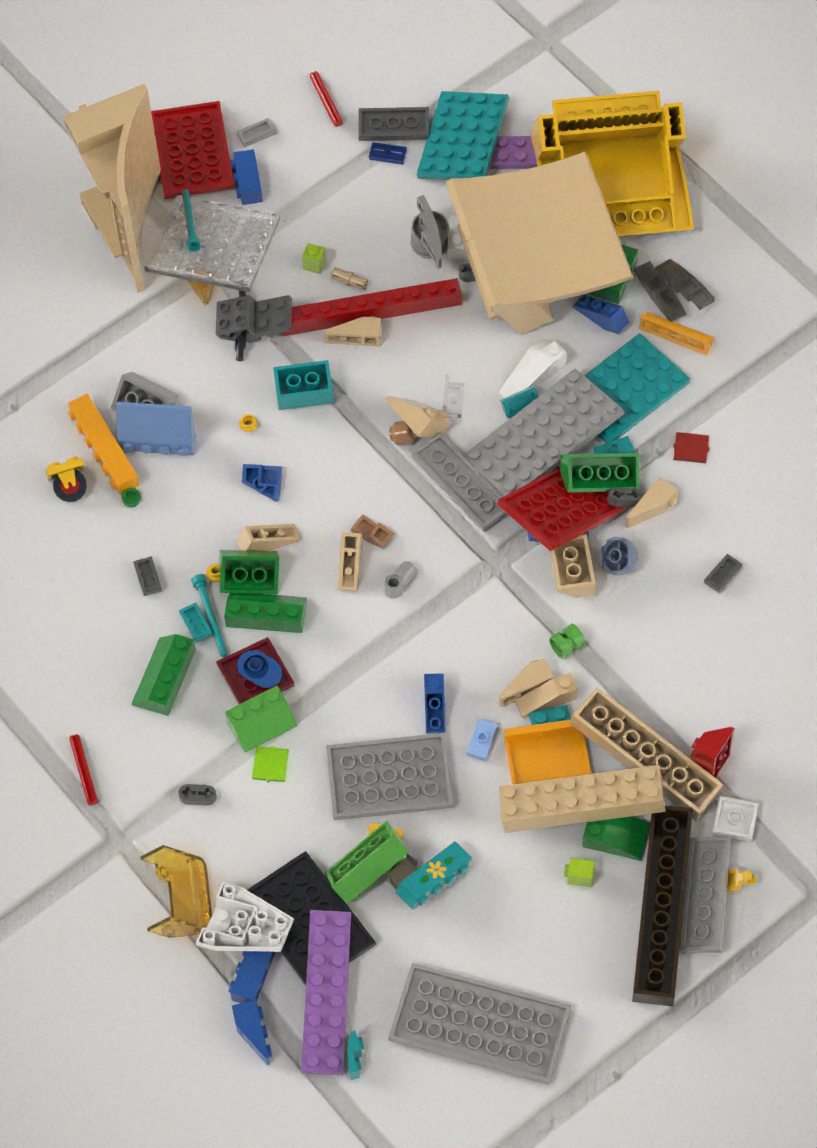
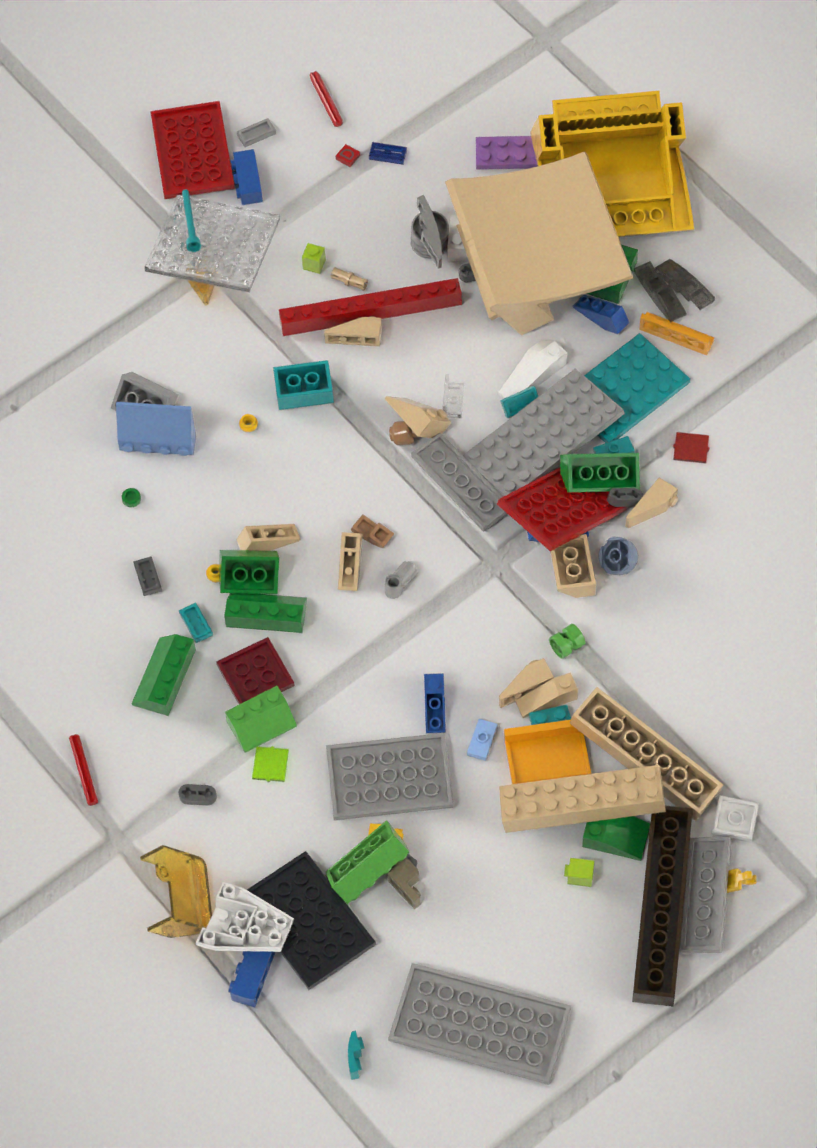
plate [45,456,87,502] -> none
tan slope [63,84,161,292] -> none
light orange brick [67,393,140,495] -> none
teal piece [191,574,227,657] -> none
dark grey piece [215,285,292,361] -> none
blue slope [232,1000,273,1065] -> none
blue piece [237,650,282,688] -> none
blue slope [242,464,283,502] -> none
medium lavender plate [301,910,351,1076] -> none
dark grey plate [359,107,429,141] -> none
teal brick [395,841,472,910] -> none
teal plate [417,91,509,180] -> none
red slope [691,727,735,778] -> none
dark grey plate [704,554,743,593] -> none
none -> red tile [335,144,360,167]

